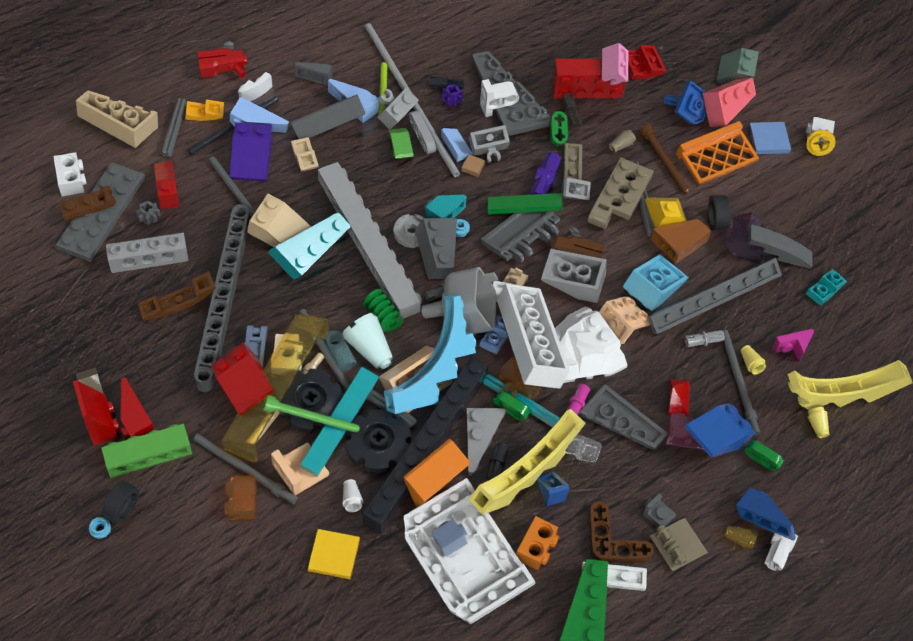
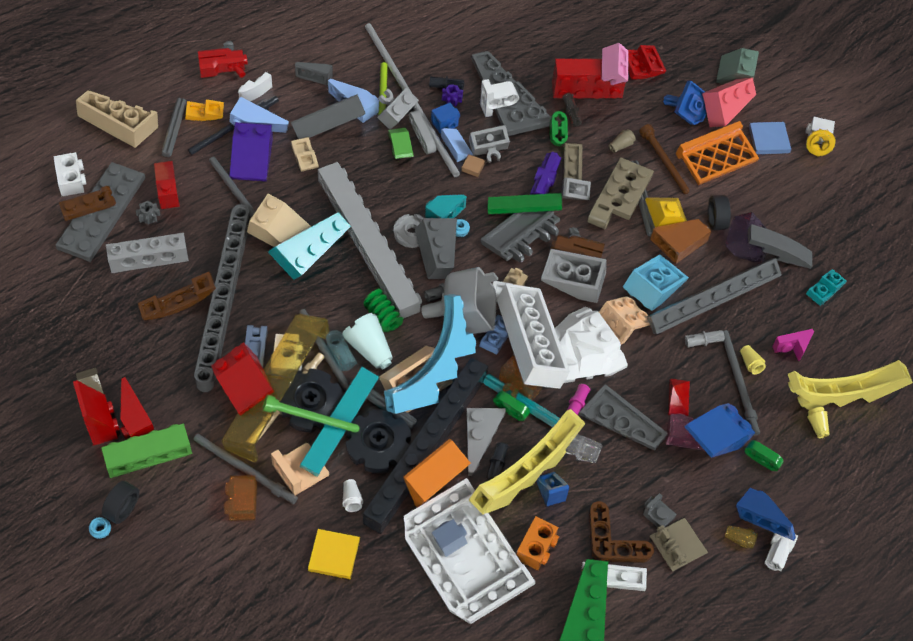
none -> blue brick [431,103,460,134]

